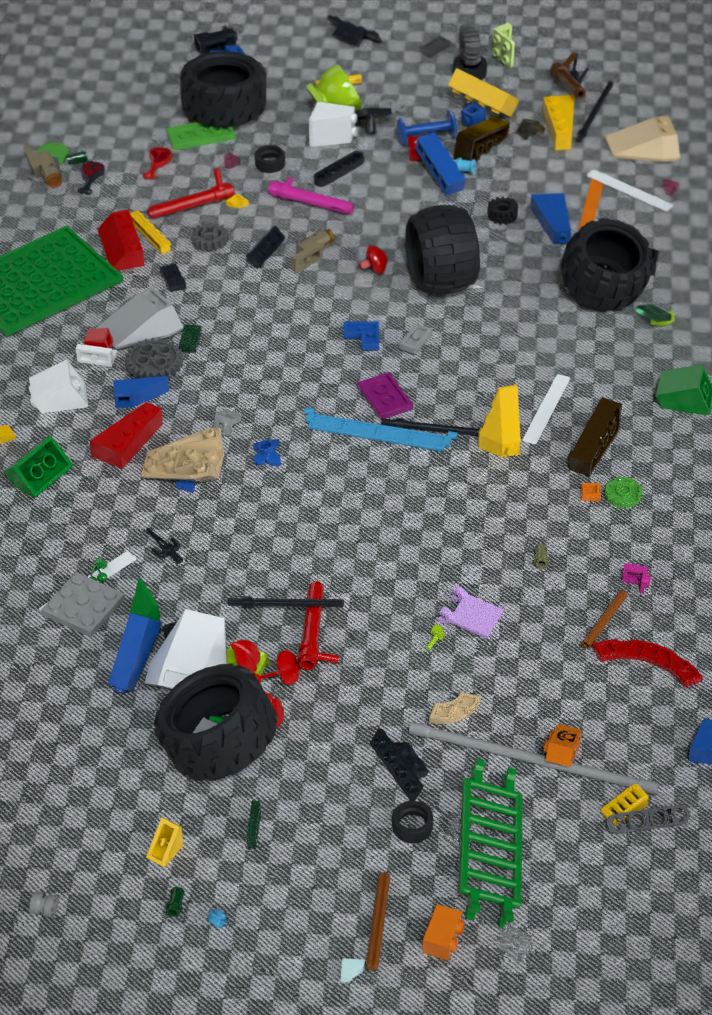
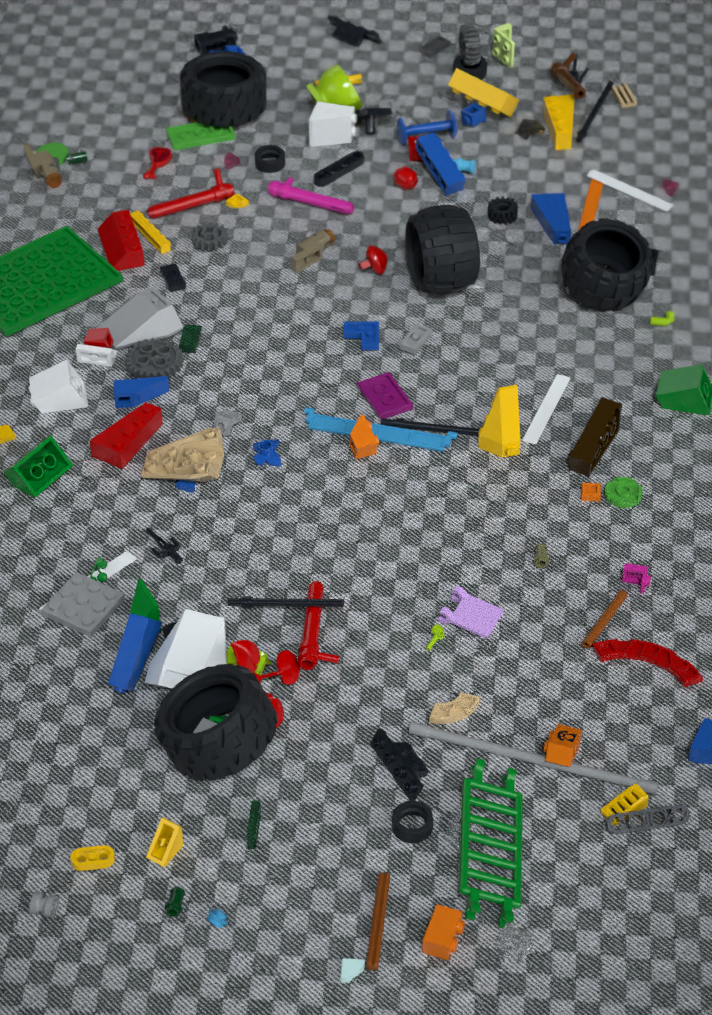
black piece [78,161,105,195] -> none
black plate [246,225,286,268] -> none
dark brown wedge [453,116,510,162] -> none
tan wedge [605,116,680,162] -> none
clear green tile [637,304,672,322] -> none
none -> yellow plate [70,845,115,871]
none -> orange slope [349,414,379,460]
none -> red head [393,166,419,191]
none -> tan tile [611,83,637,108]

